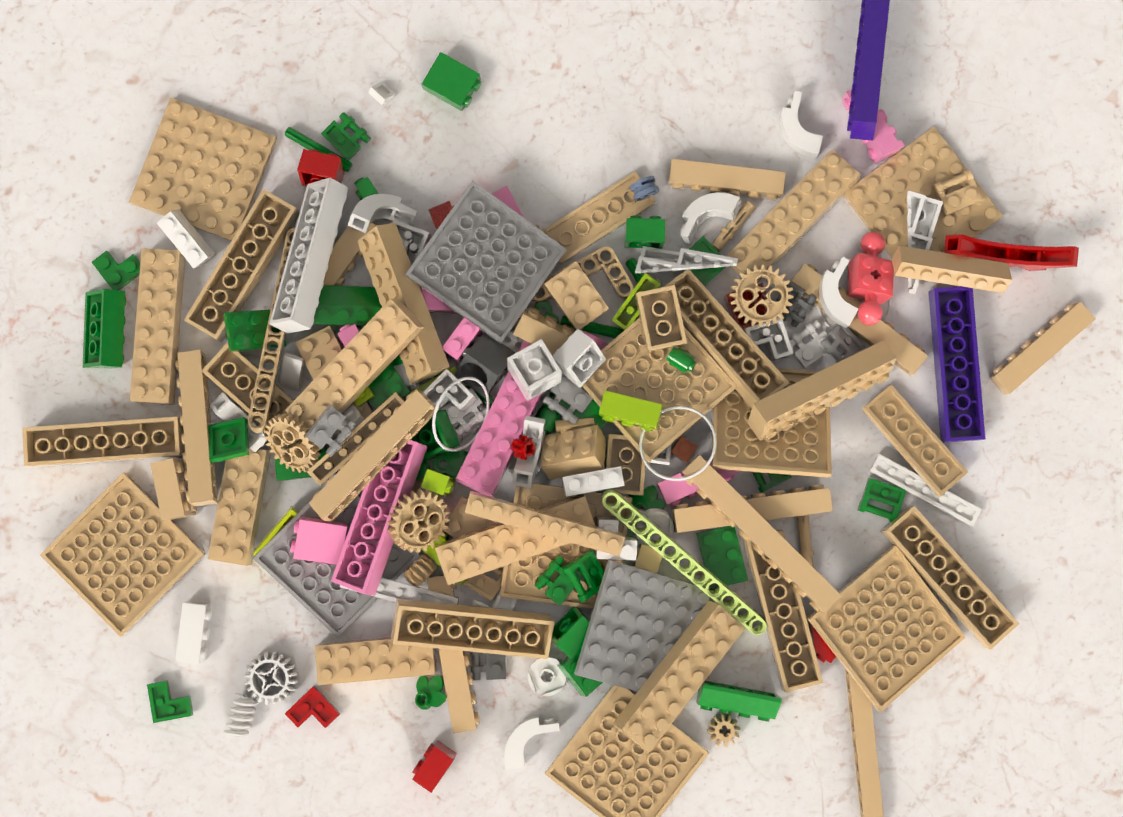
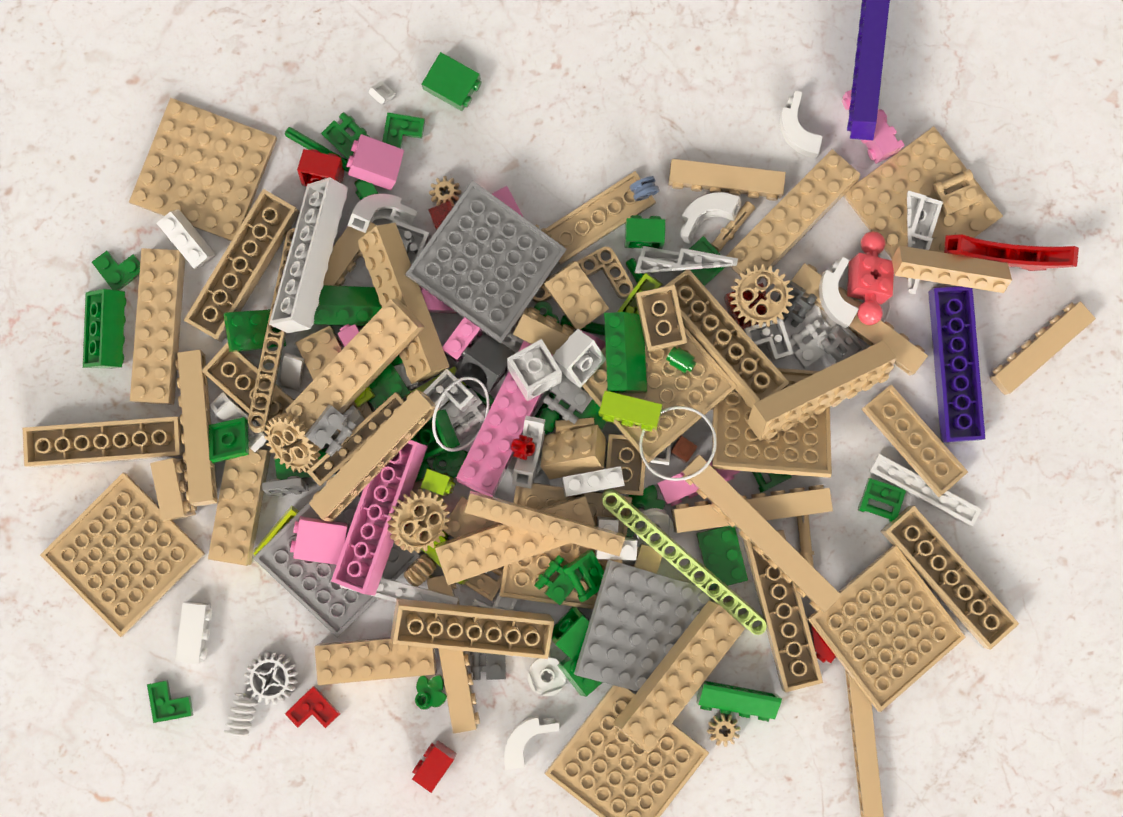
none -> light grey plate [262,476,309,497]
none -> bright pink brick [346,134,404,190]
none -> green plate [382,112,425,149]
none -> tan gear [429,176,462,209]
none -> green slope [604,312,647,394]

